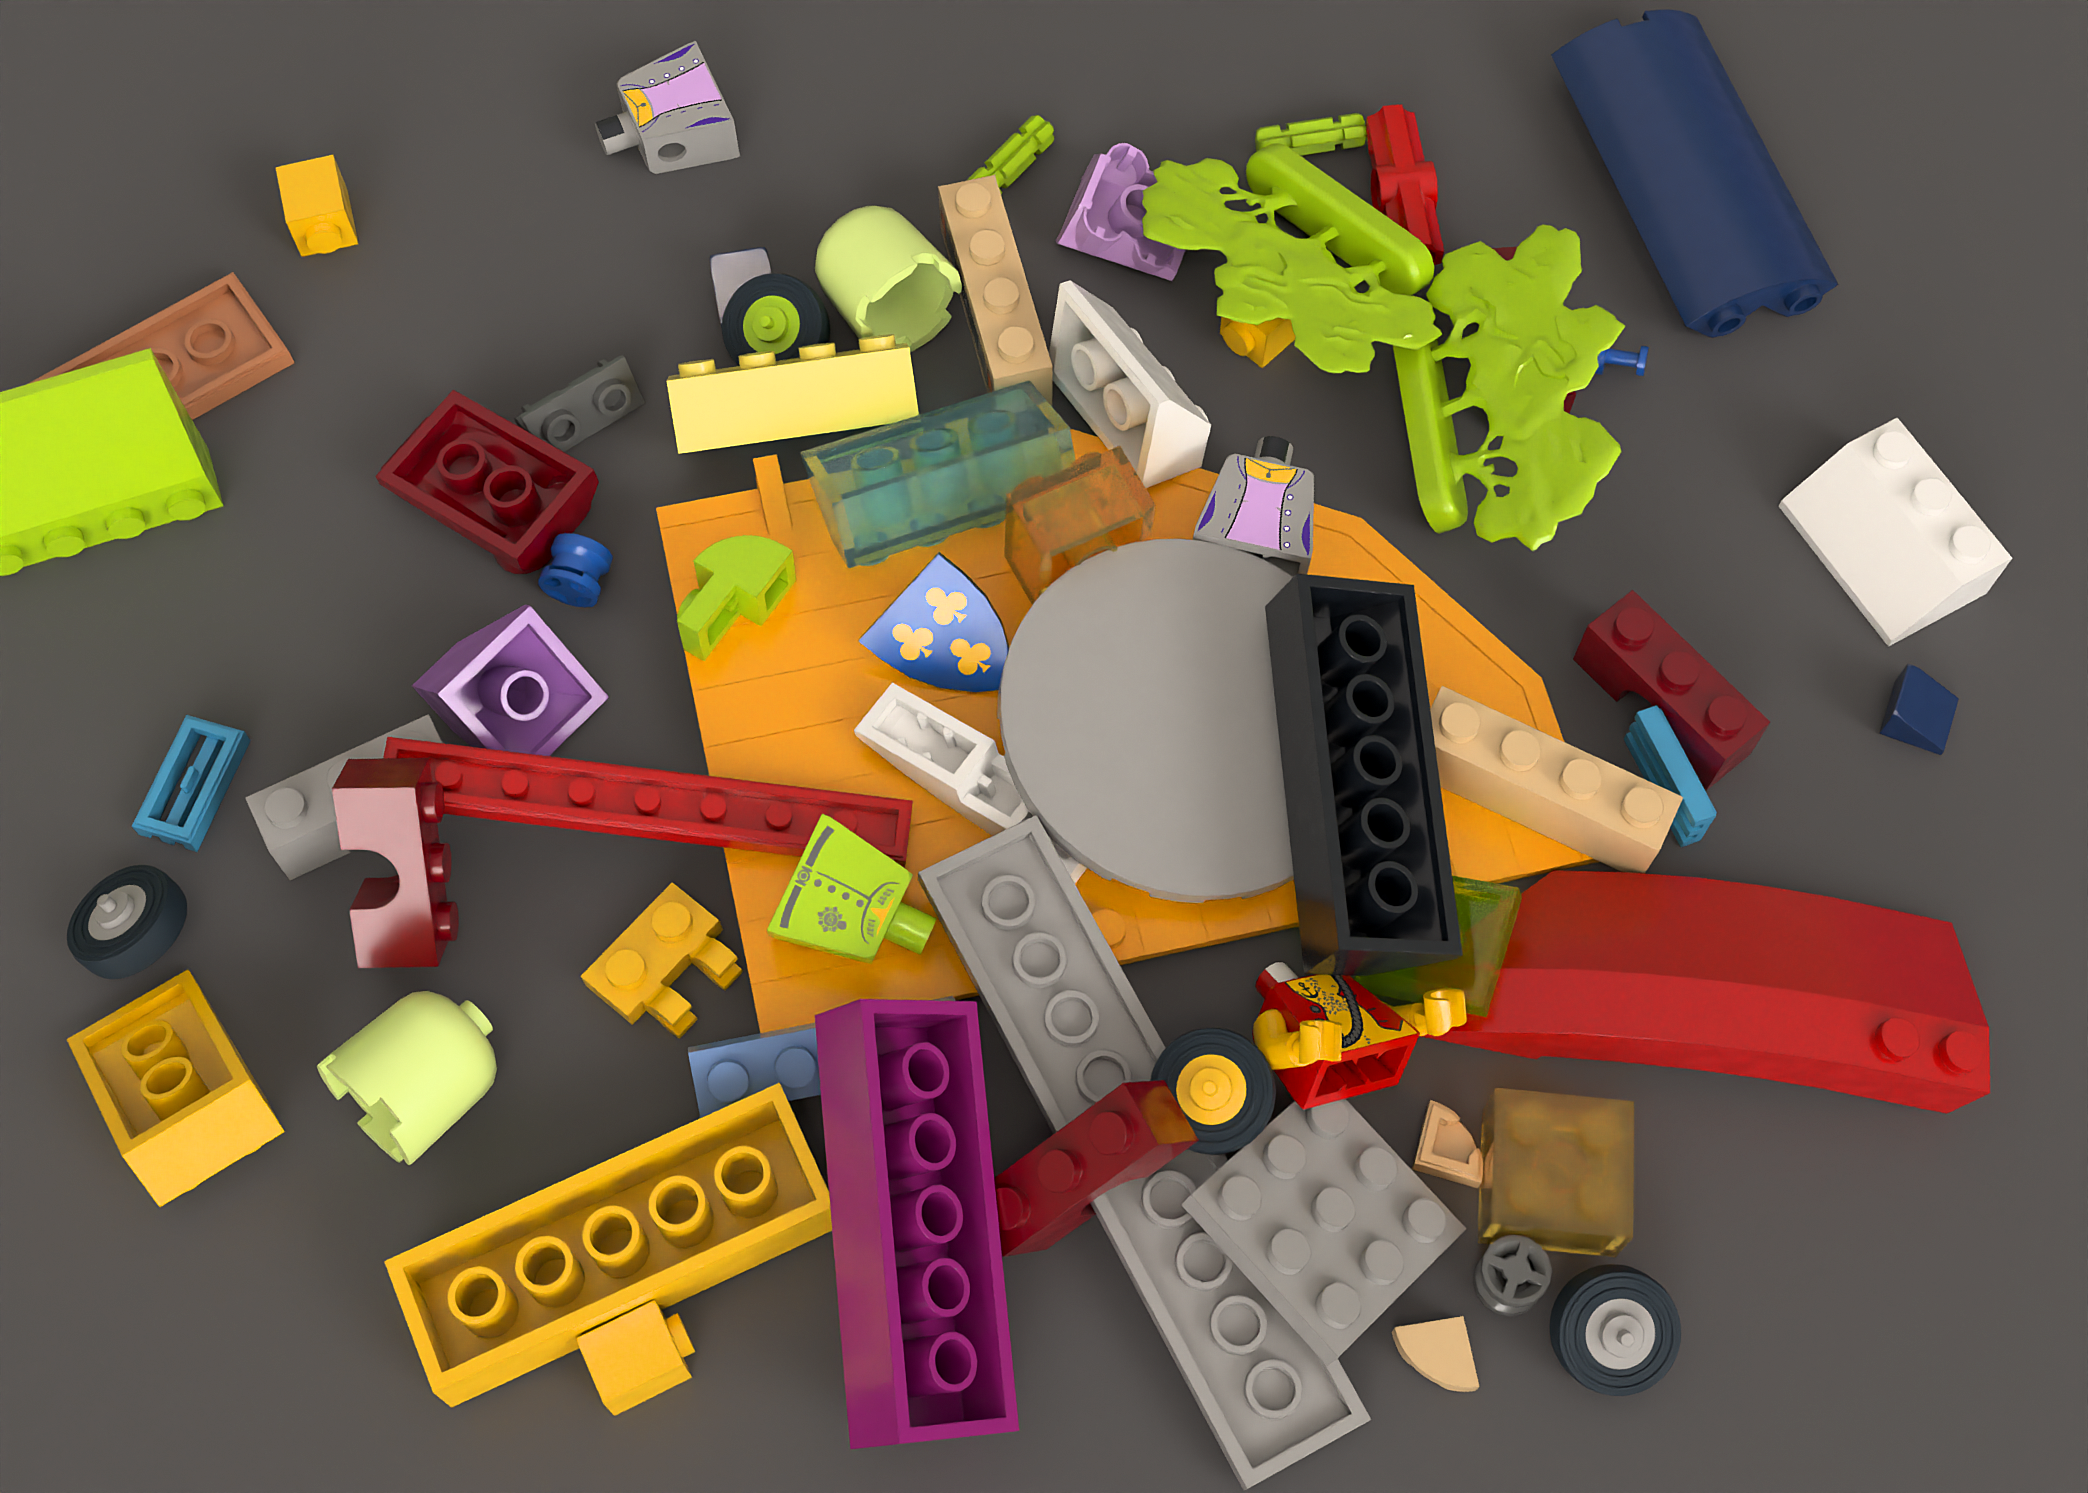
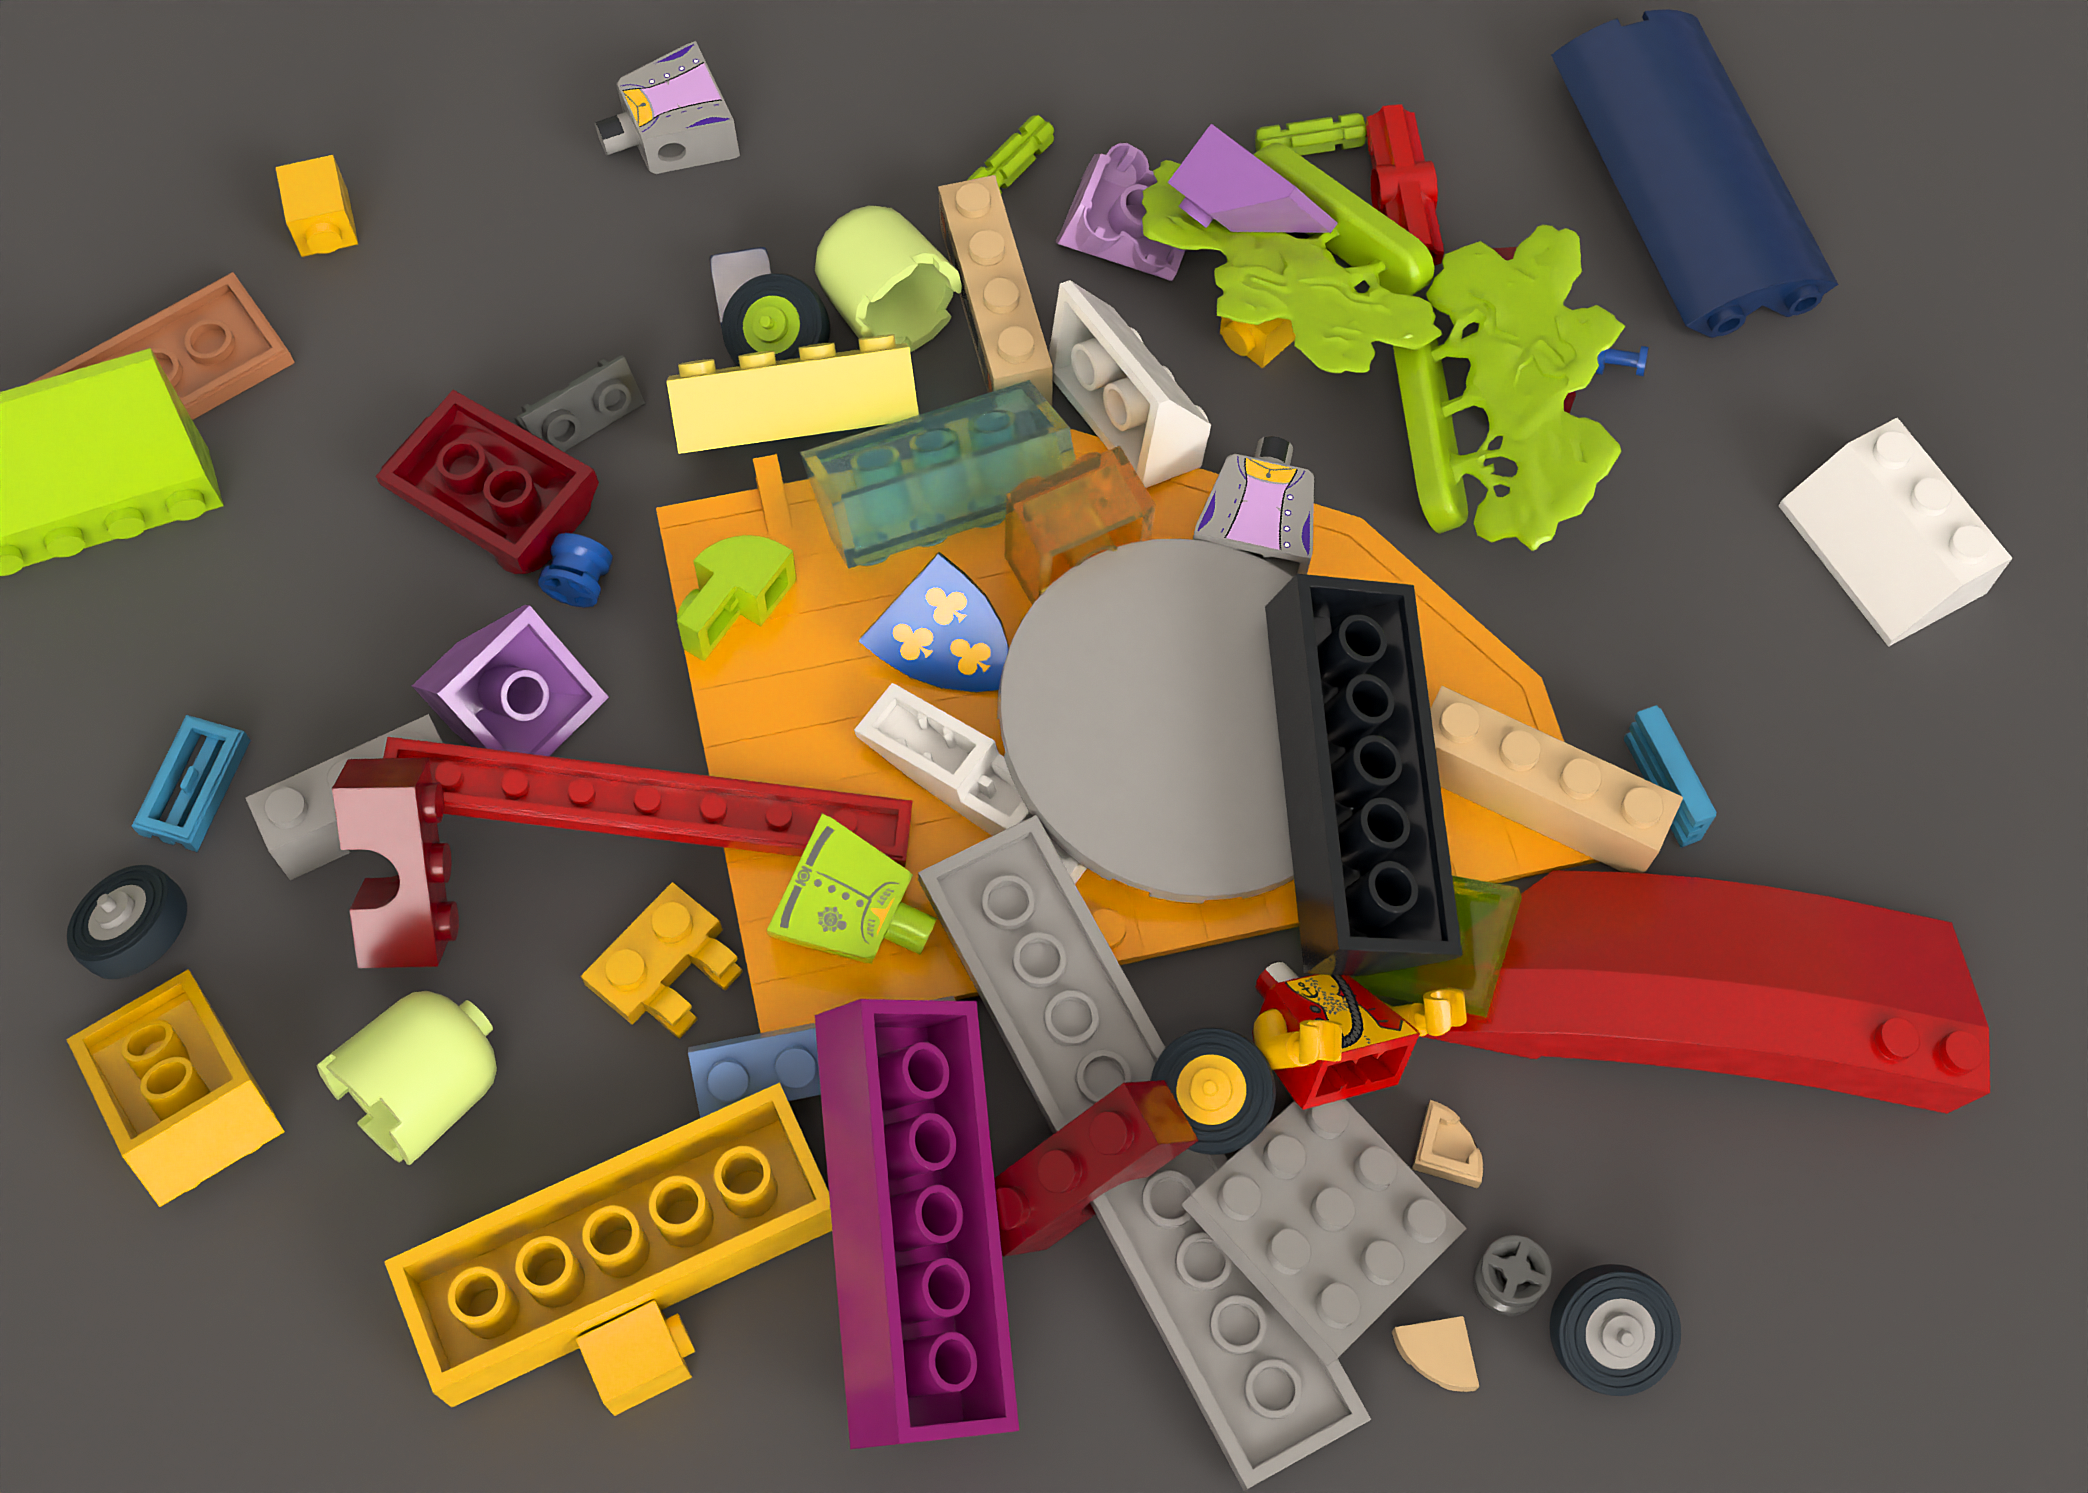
clear yellow brick [1478,1088,1634,1257] -> none
dark red arch [1573,590,1770,791] -> none
dark blue slope [1879,664,1959,755] -> none
none -> medium lavender slope [1168,124,1338,233]

